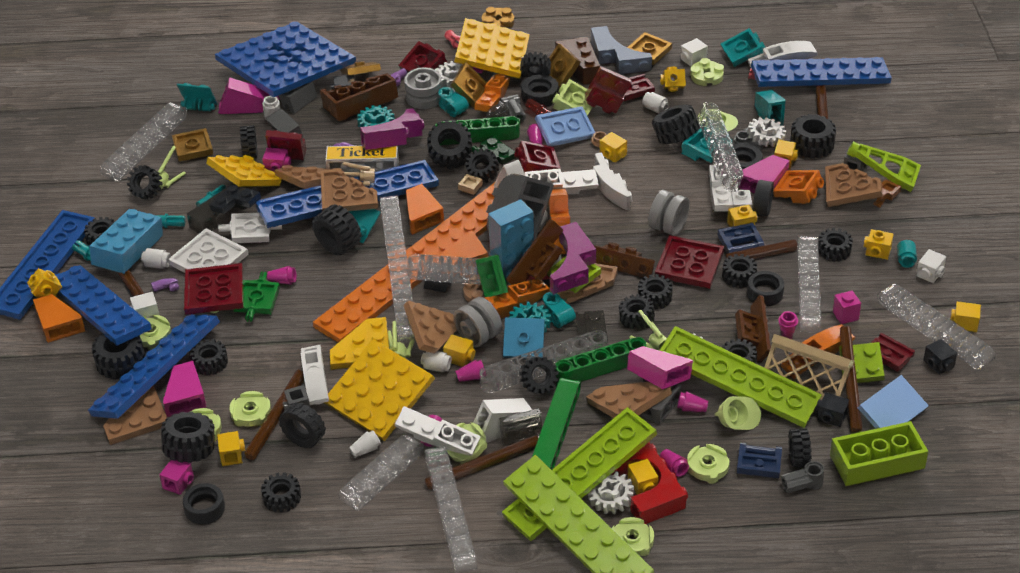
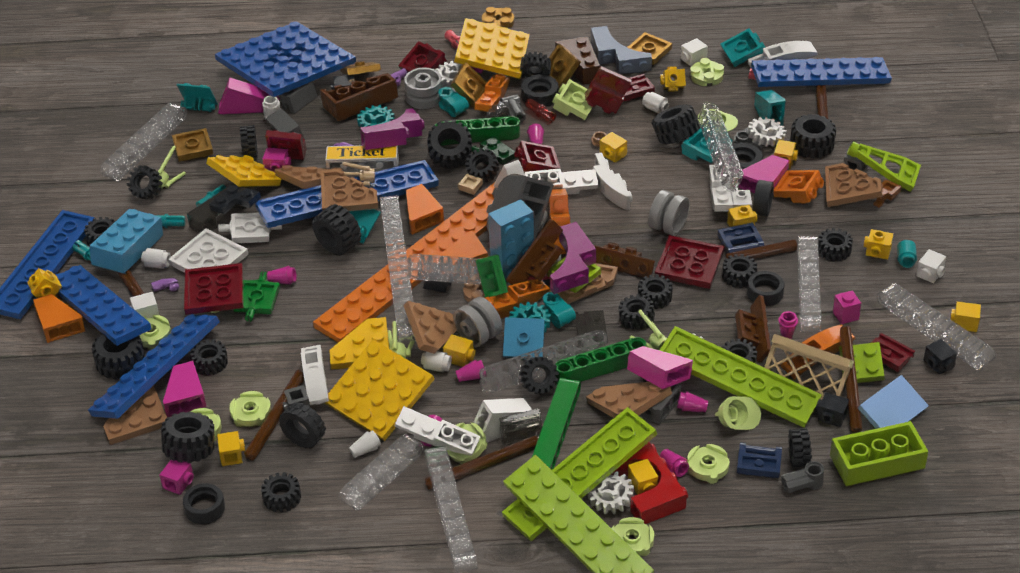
light blue tile [535,106,595,146] -> none

